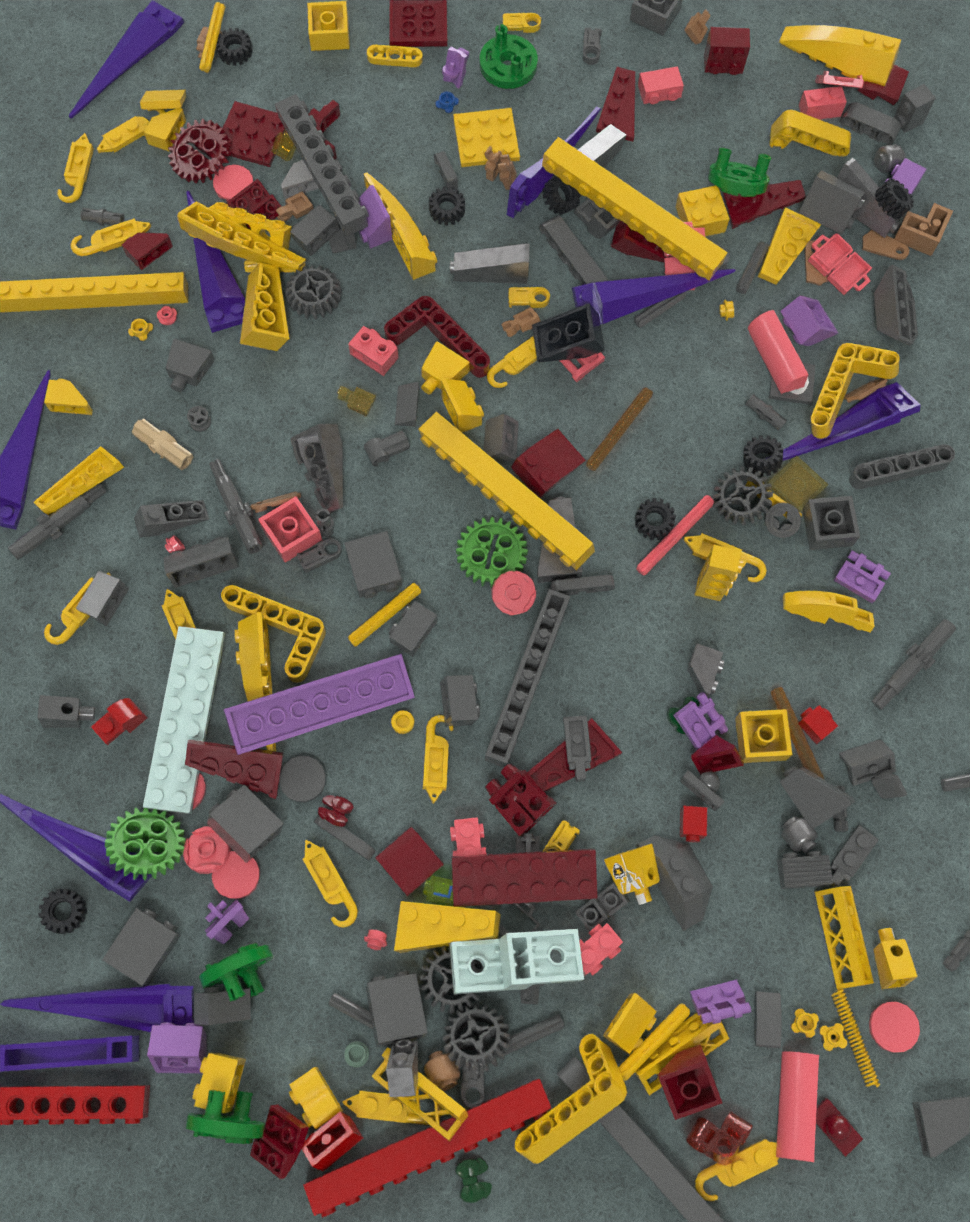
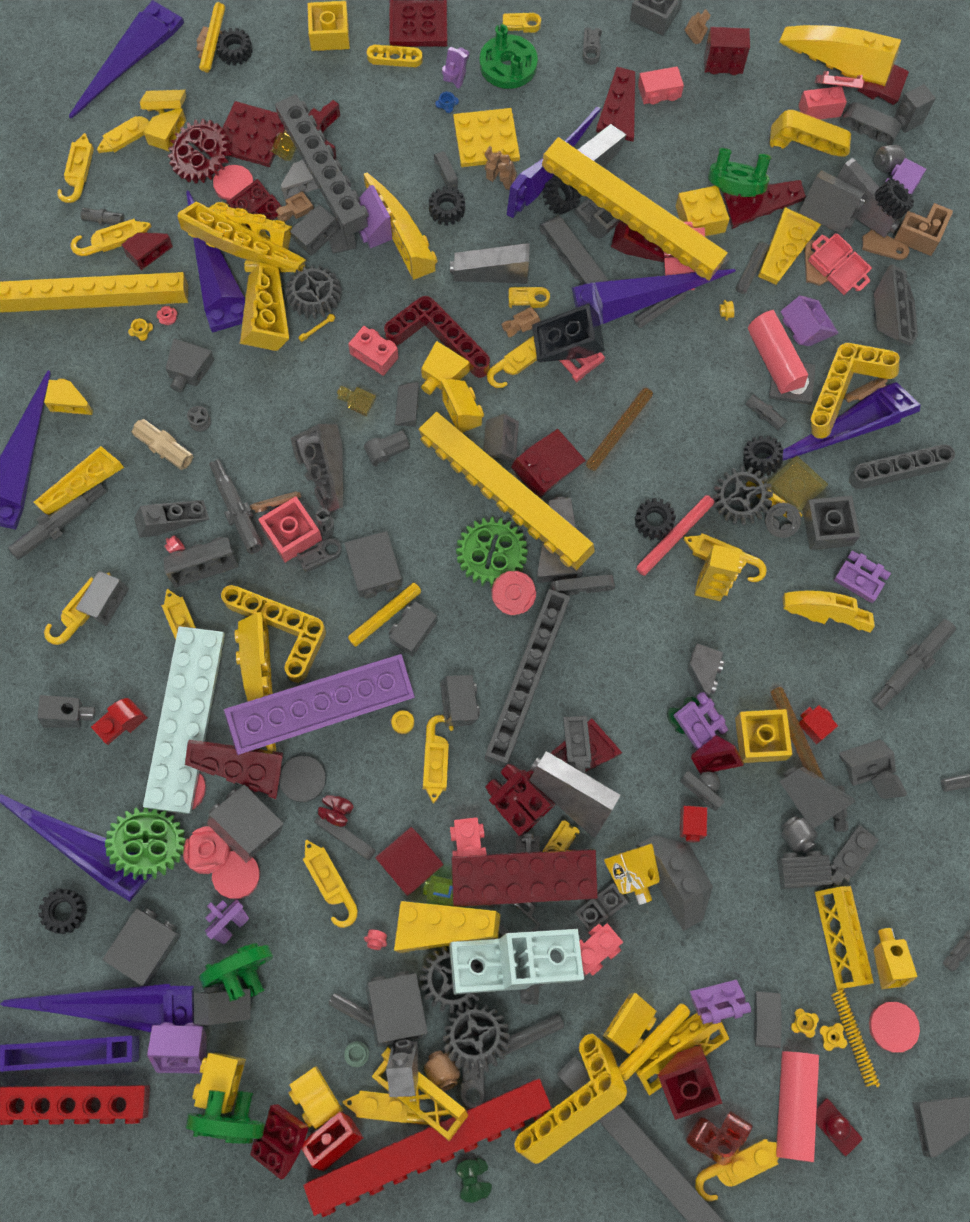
none -> yellow hinge [299,314,335,342]
none -> flat silver slope [530,751,620,838]

